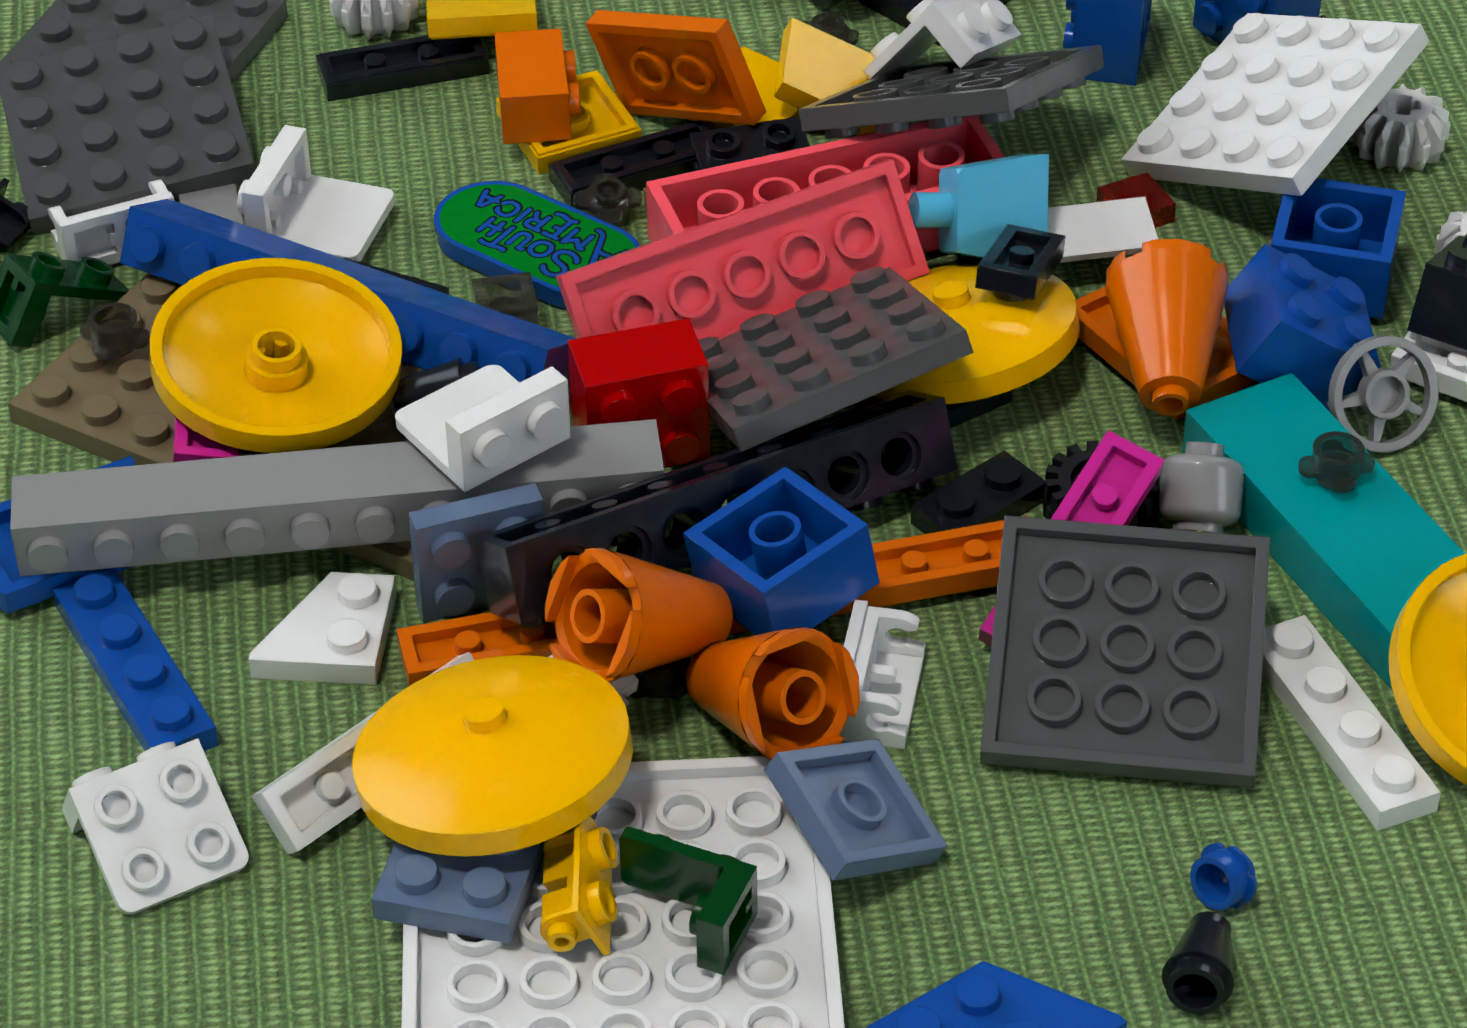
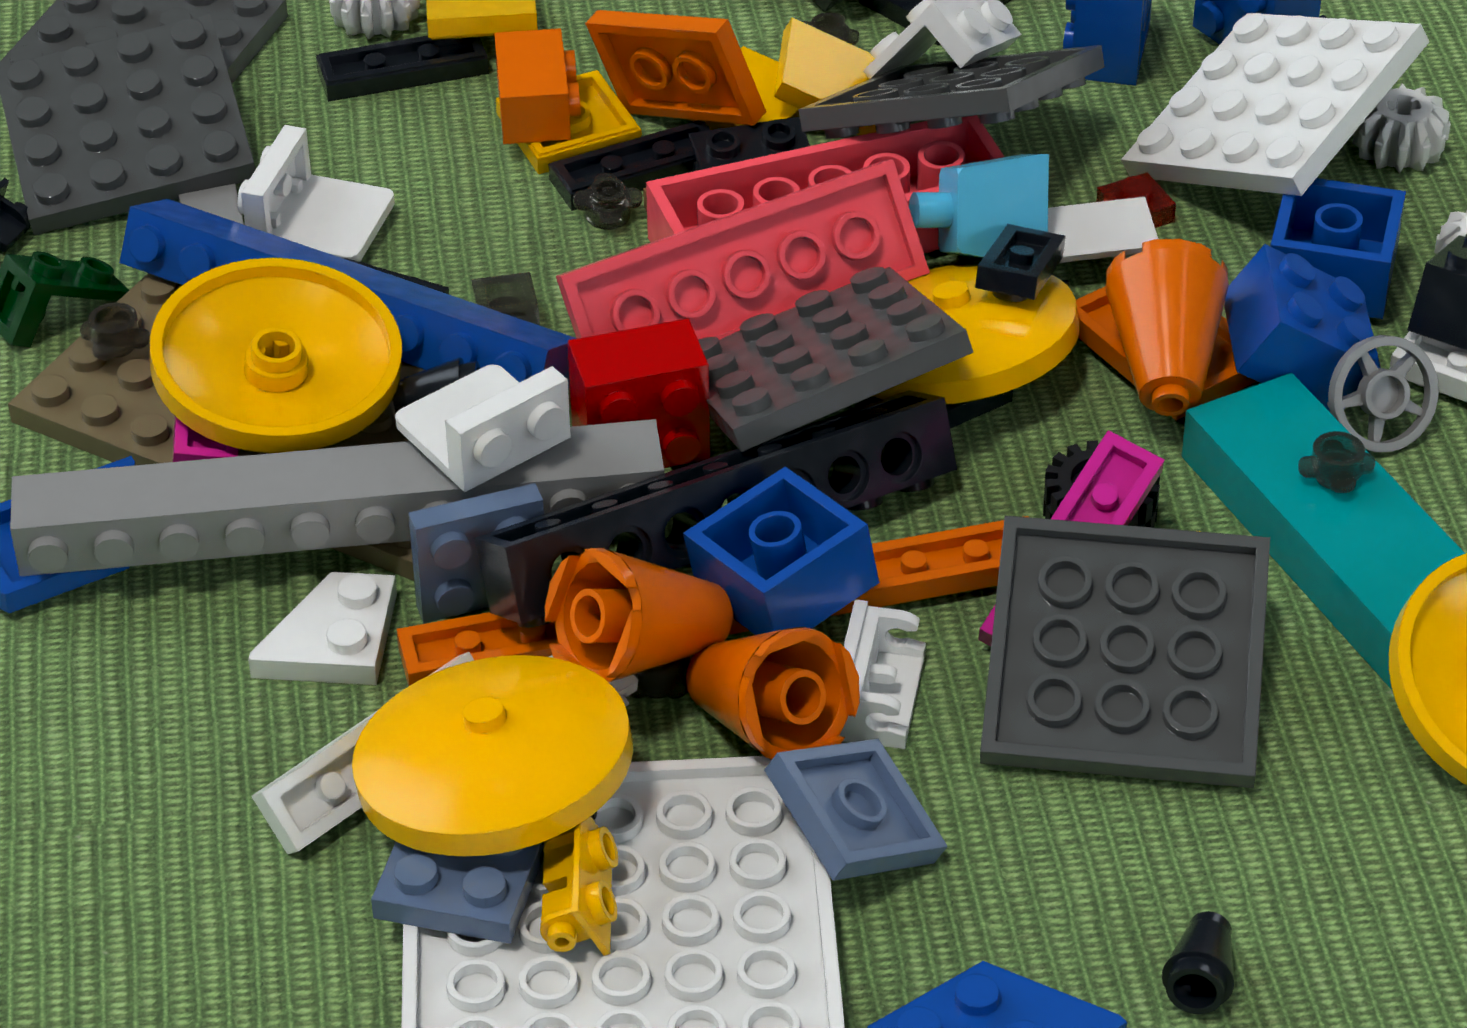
white hinge [47,179,174,265] -> none
blue plate [52,568,219,751] -> none
white bracket [62,738,249,915] -> none
tile [434,181,640,309] -> none
dark green bracket [619,827,758,975] -> none
black plate [911,450,1045,534] -> none
light grey head [1158,442,1244,533] -> none
blue plate [1190,842,1257,910] -> none
white plate [1262,615,1441,831] -> none

